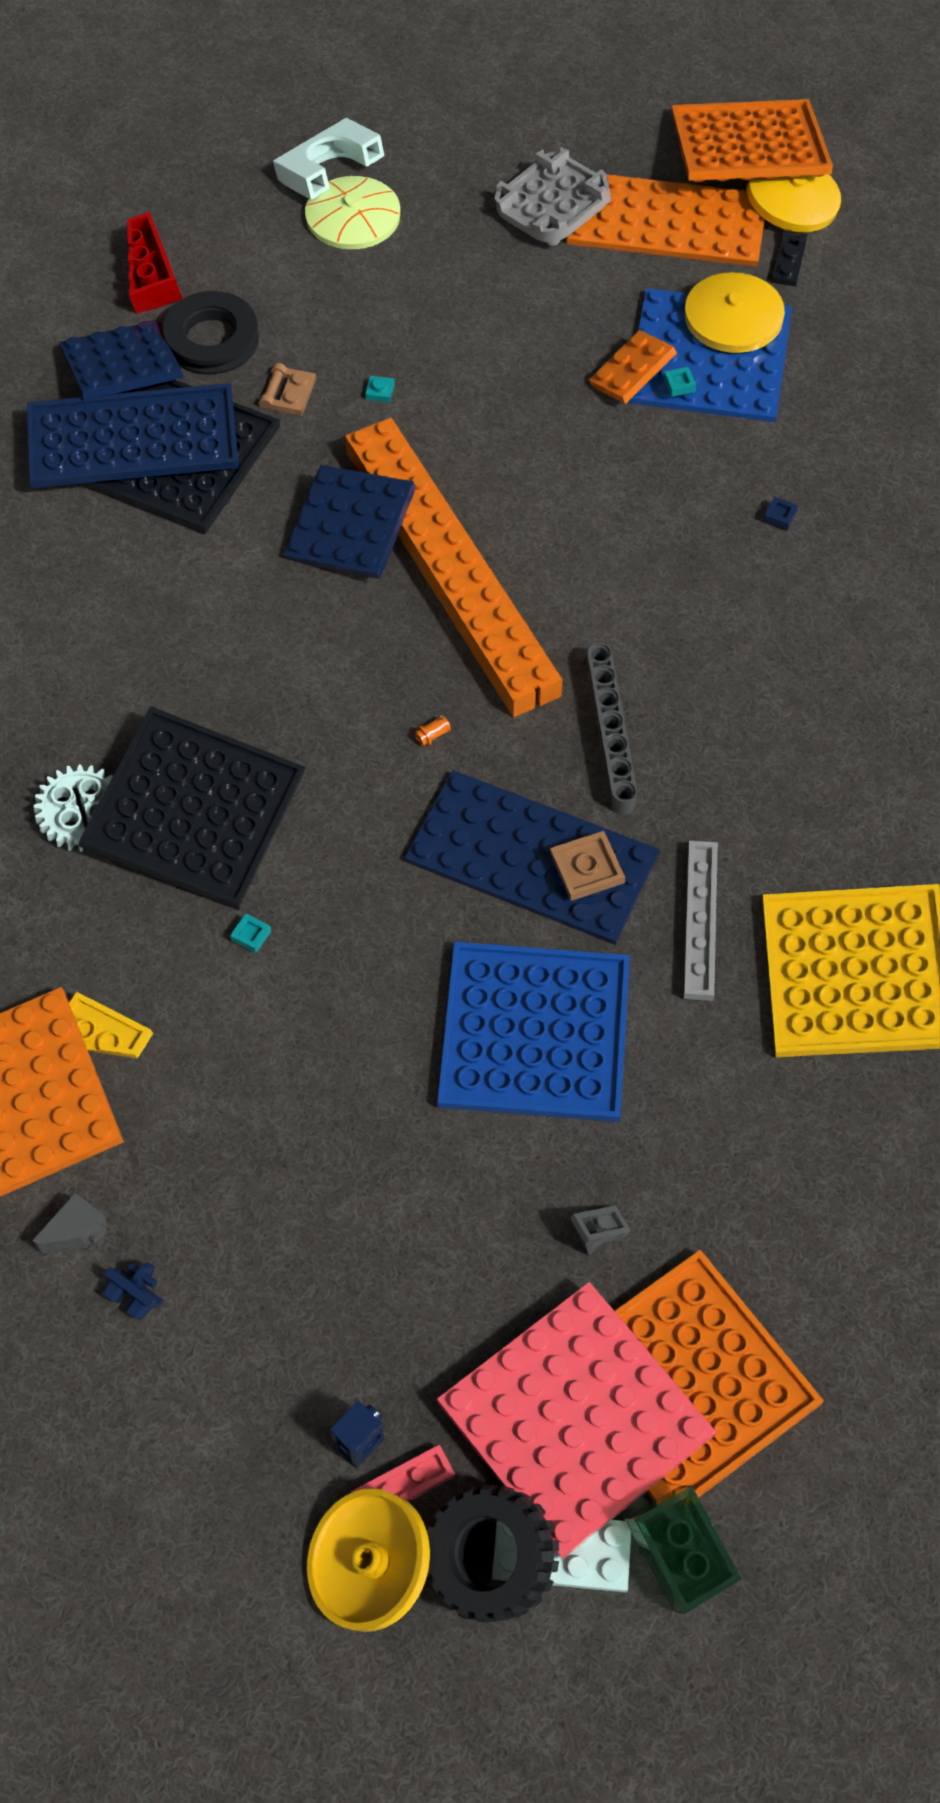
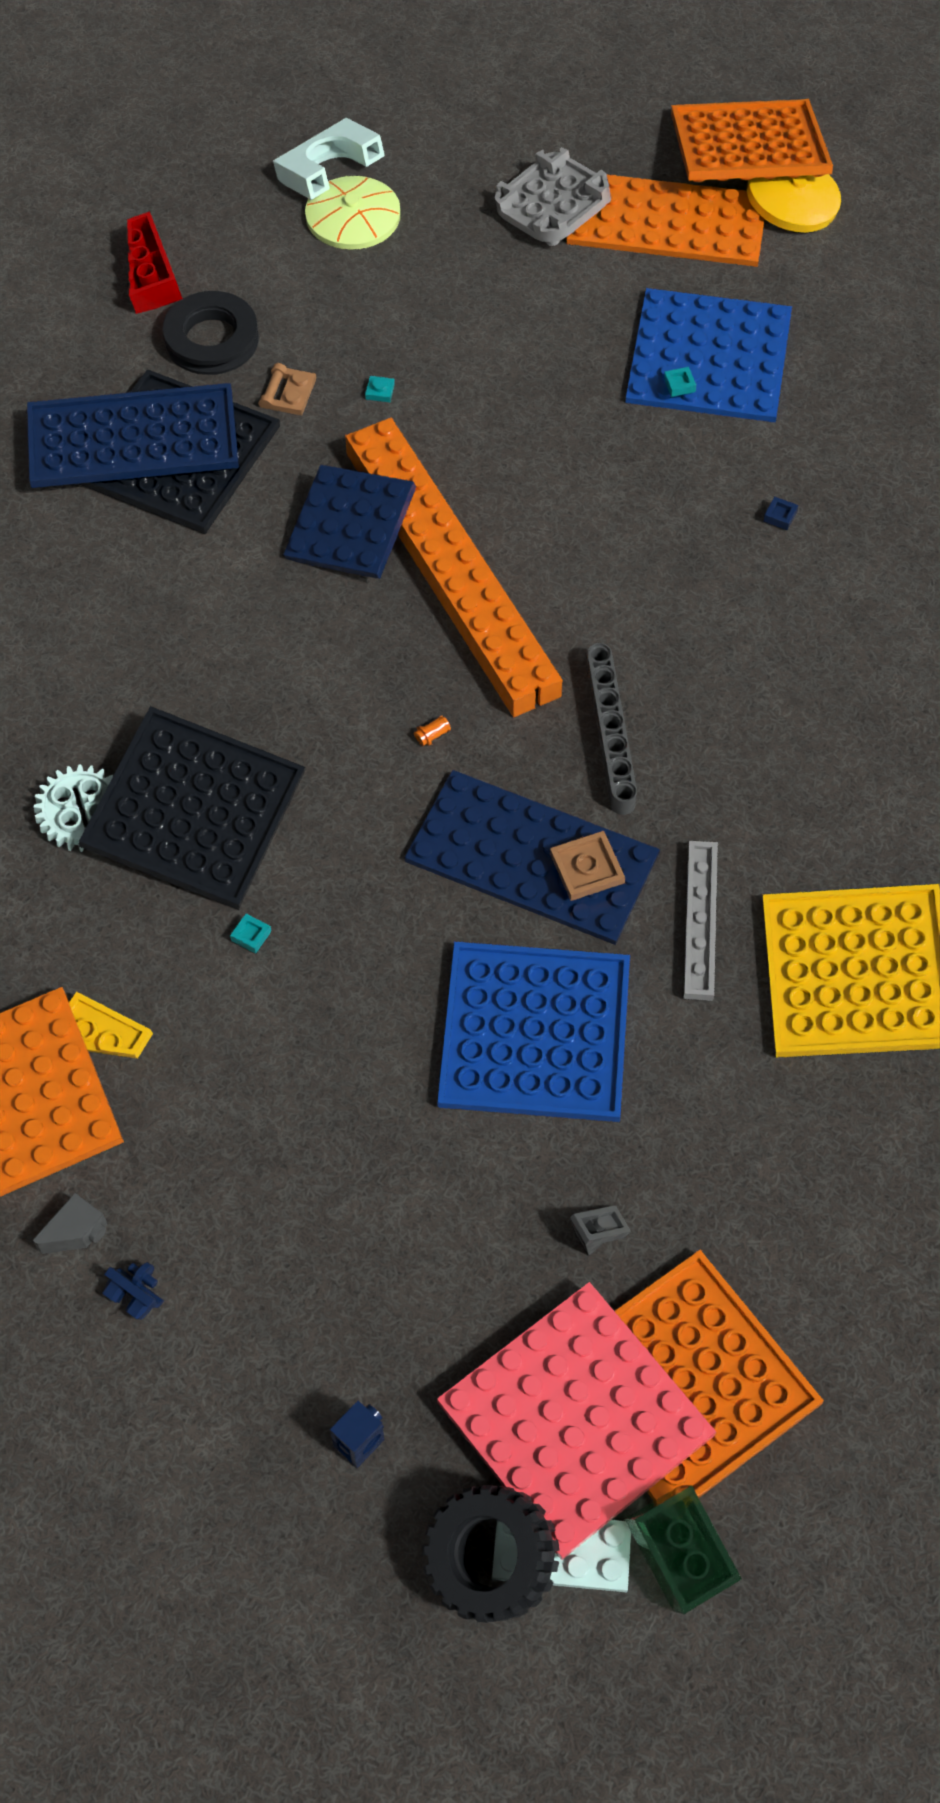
dark blue plate [59,321,182,401] -> none
yellow dish [307,1489,430,1632] -> none
coral plate [351,1445,455,1502] -> none
orange plate [589,330,677,404] -> none
yellow dish [685,272,785,353] -> none
black plate [772,229,808,287] -> none

